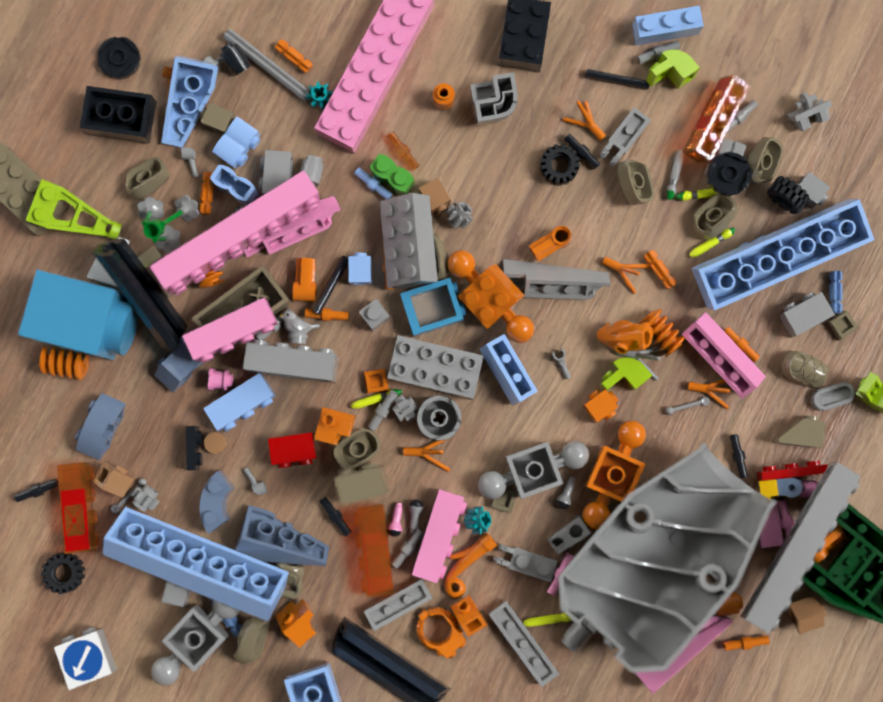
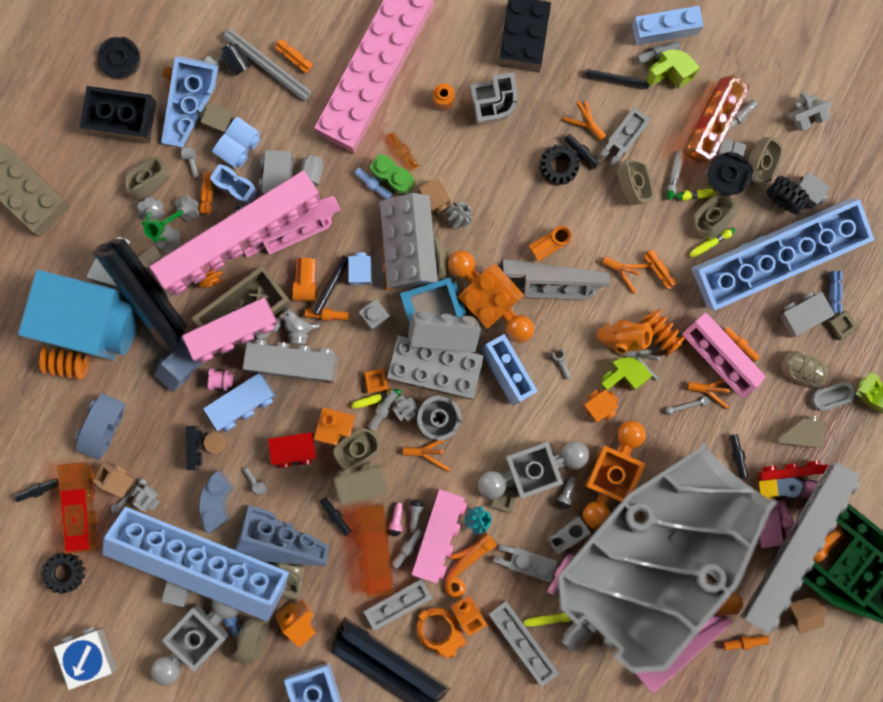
lime plate [25,179,122,240] -> none
teal gear [306,81,333,110] -> none
none -> light grey brick [408,312,481,352]

